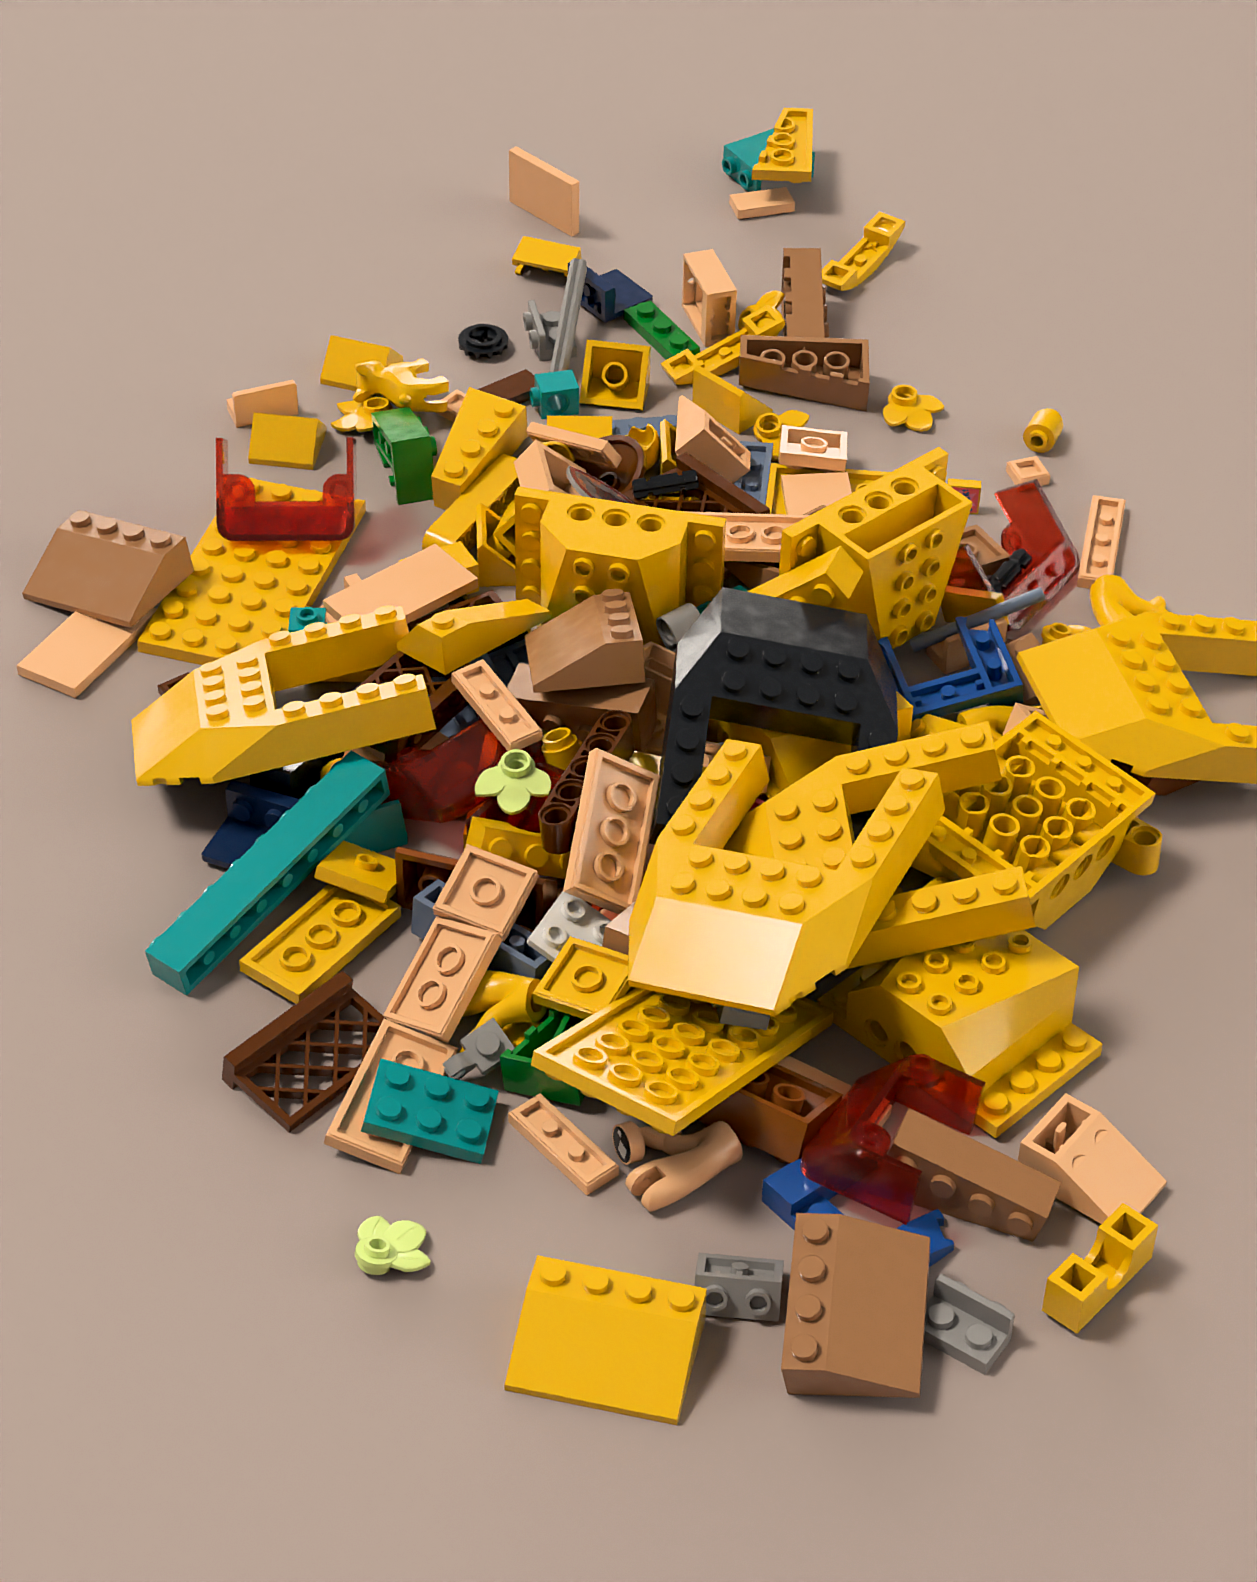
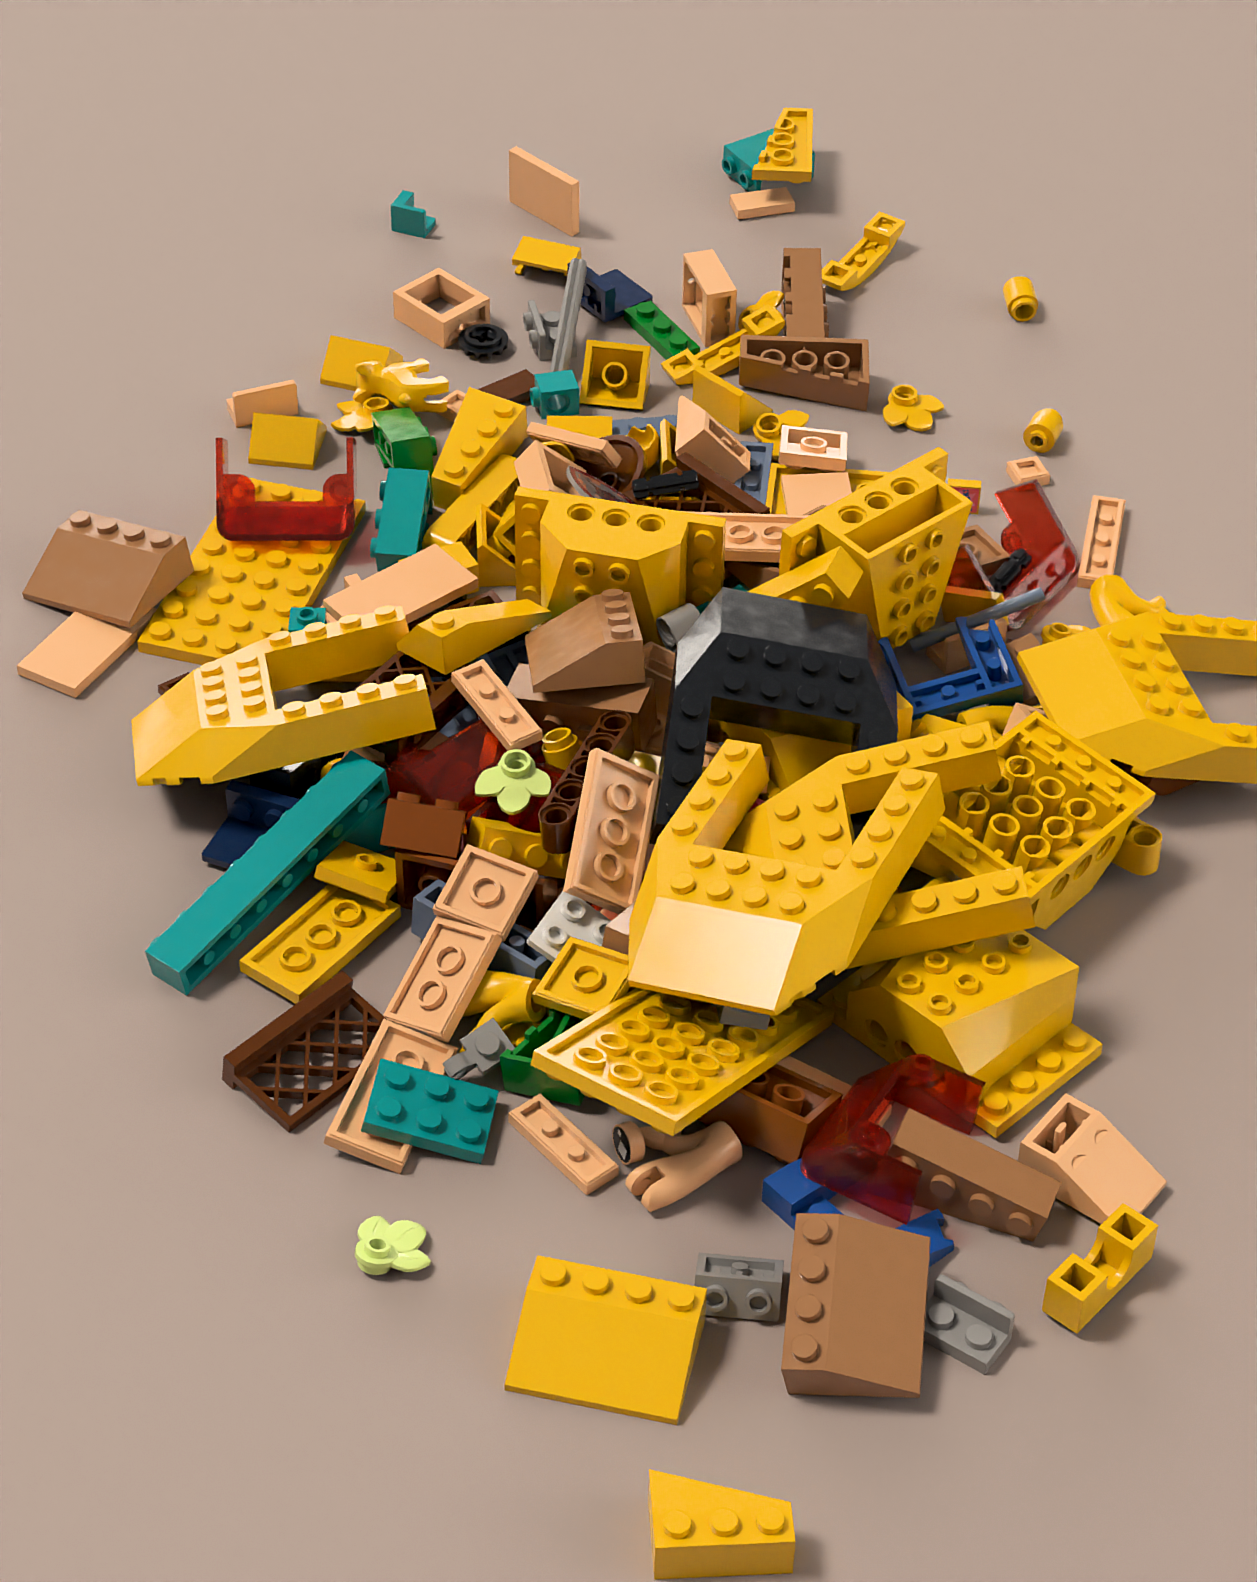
none -> teal wedge [370,468,434,572]
none -> dark orange slope [380,792,466,858]
none -> teal panel [391,190,436,239]
none -> light nougat window [393,268,490,349]
none -> yellow wedge [648,1469,796,1580]
none -> yellow brick [1003,276,1038,322]

